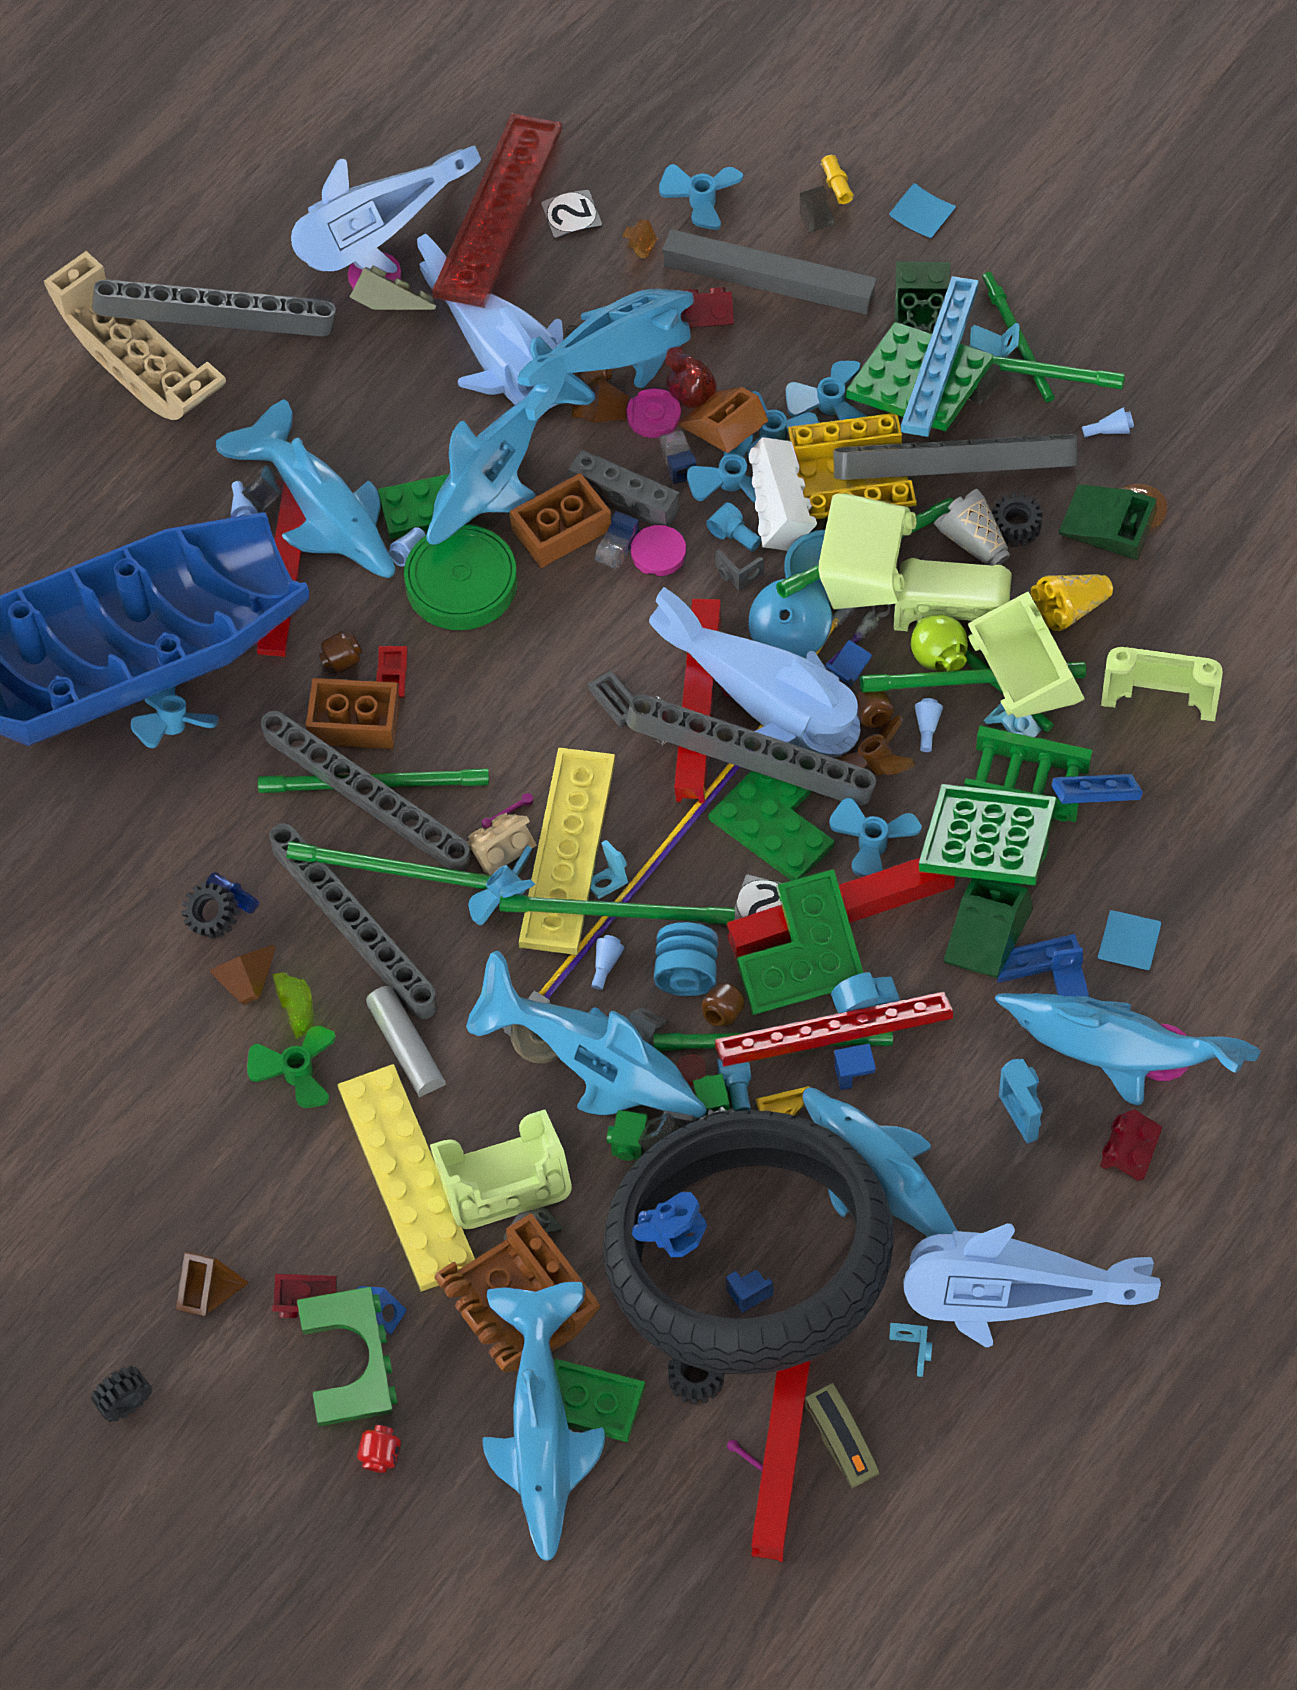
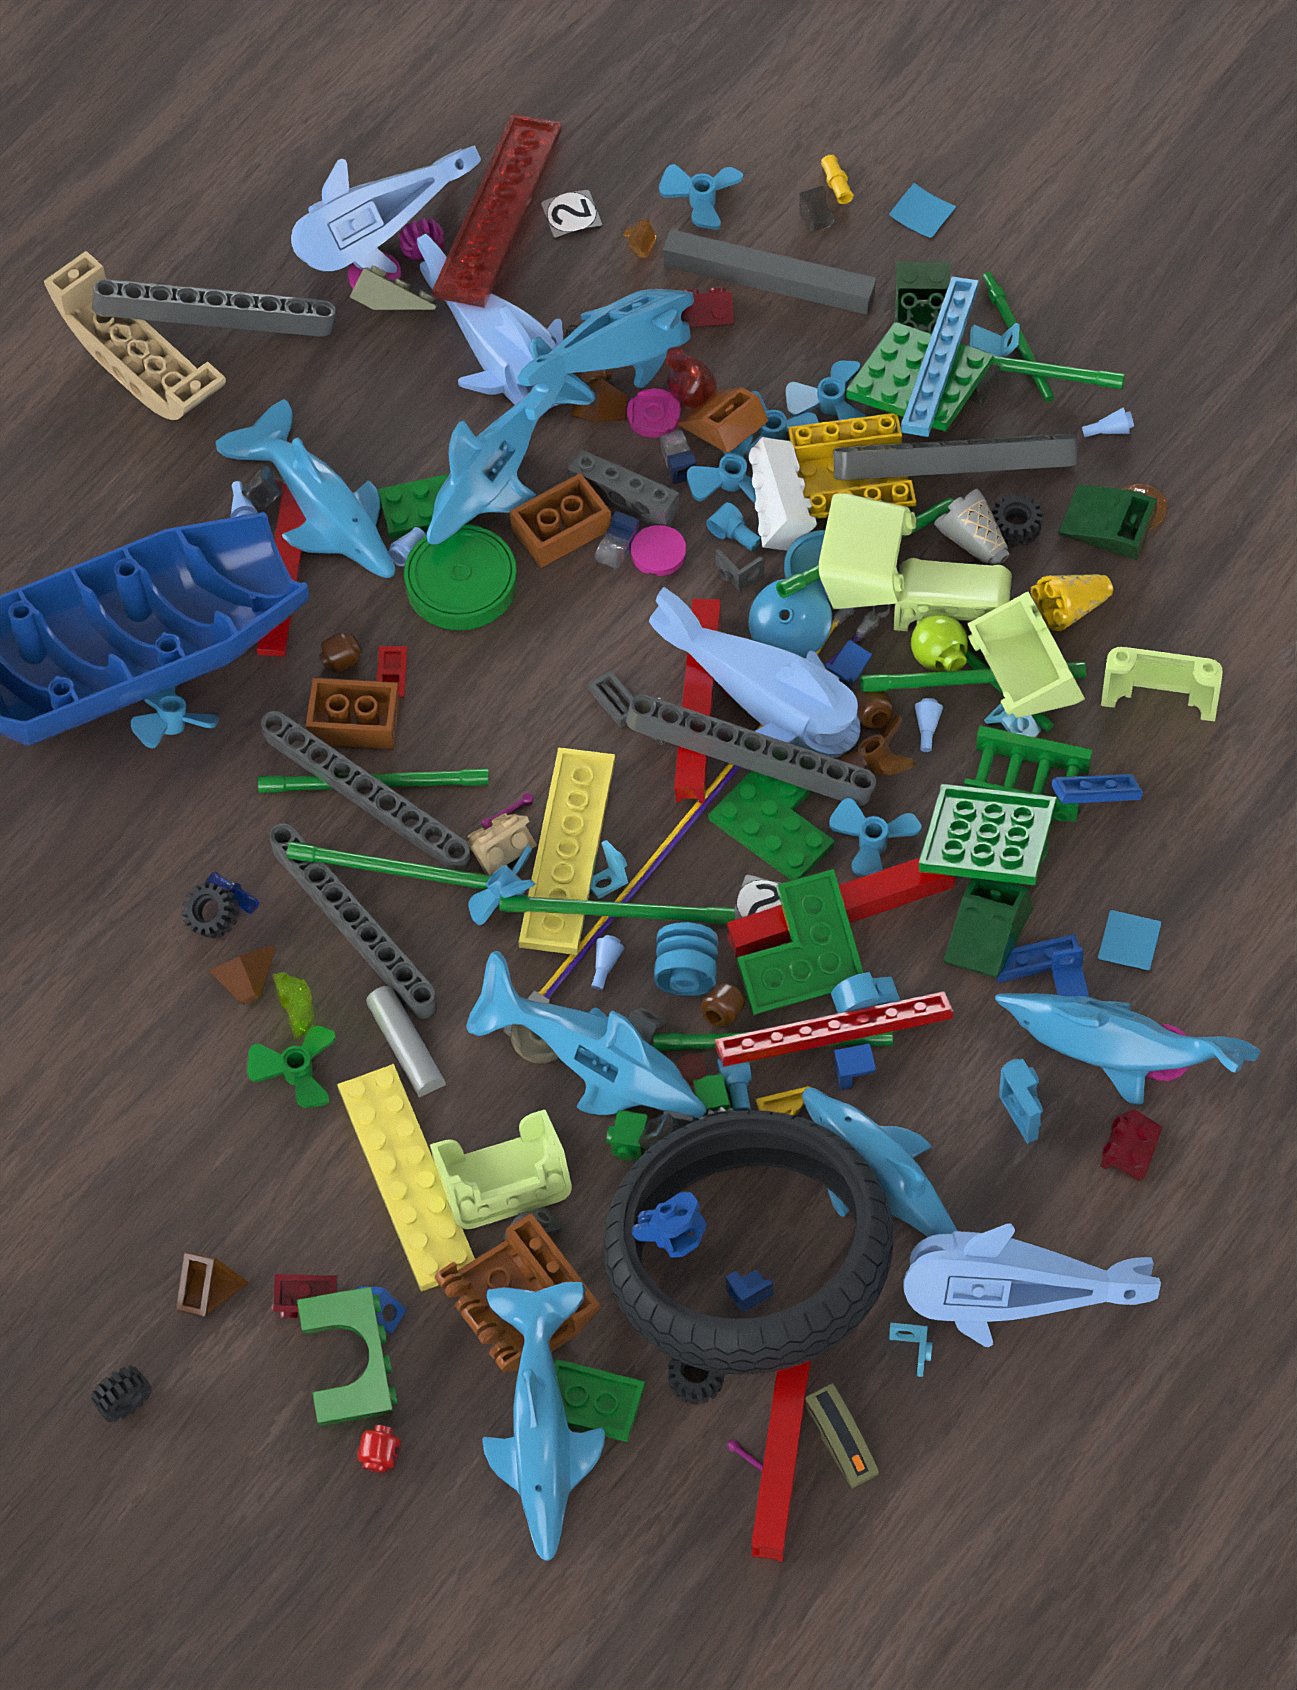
none -> magenta gear [399,217,445,261]

